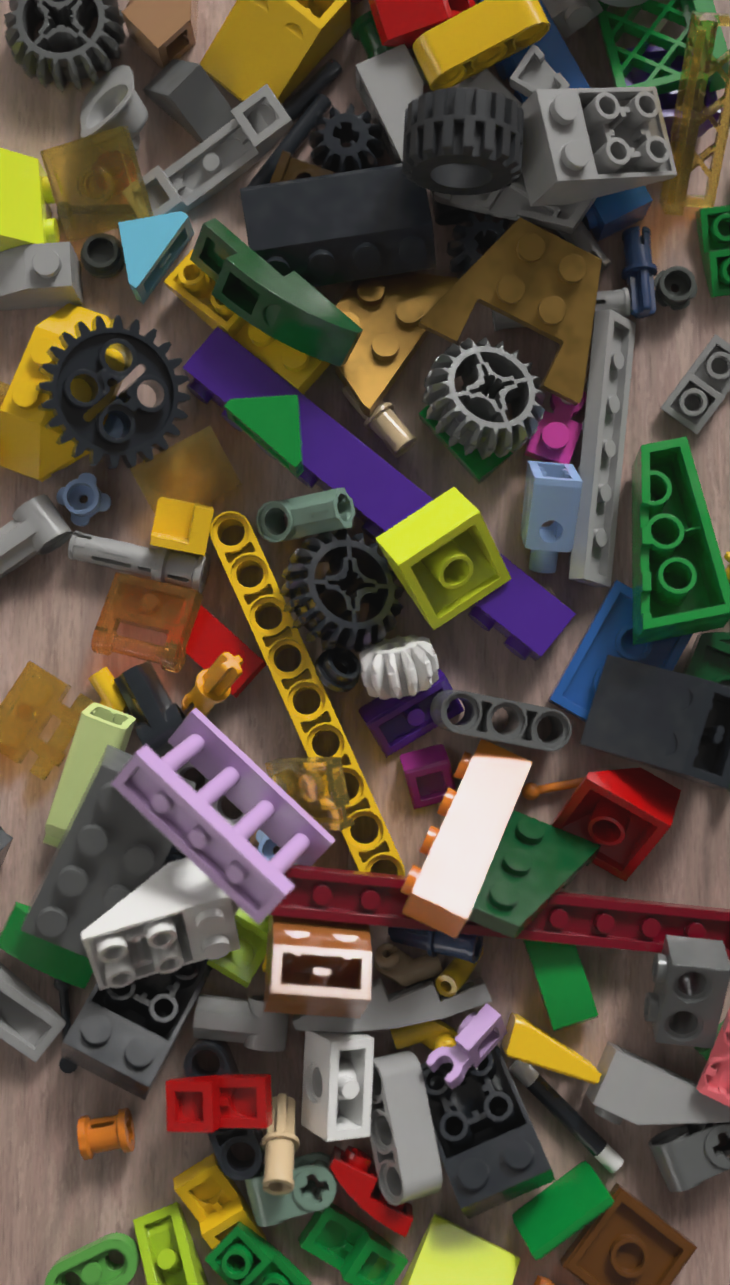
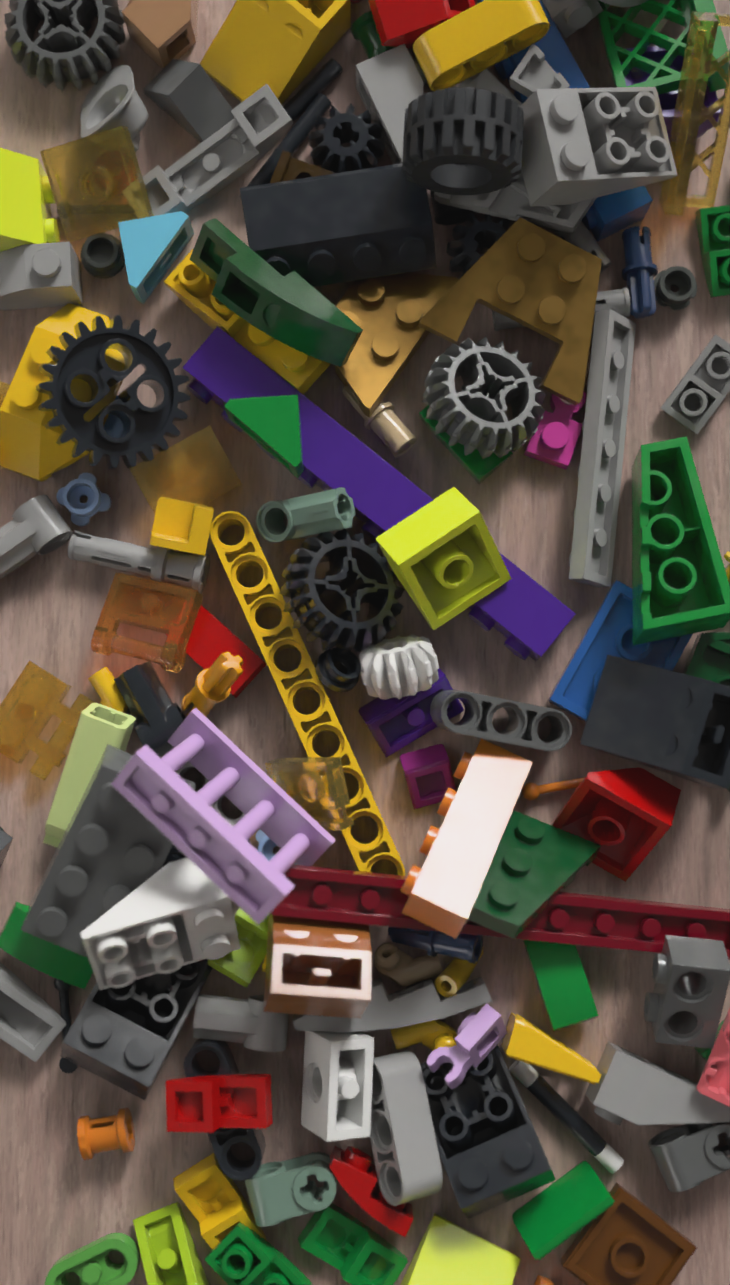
tan axle [261,1093,300,1195] -> none
light blue torso [521,461,583,573] -> none

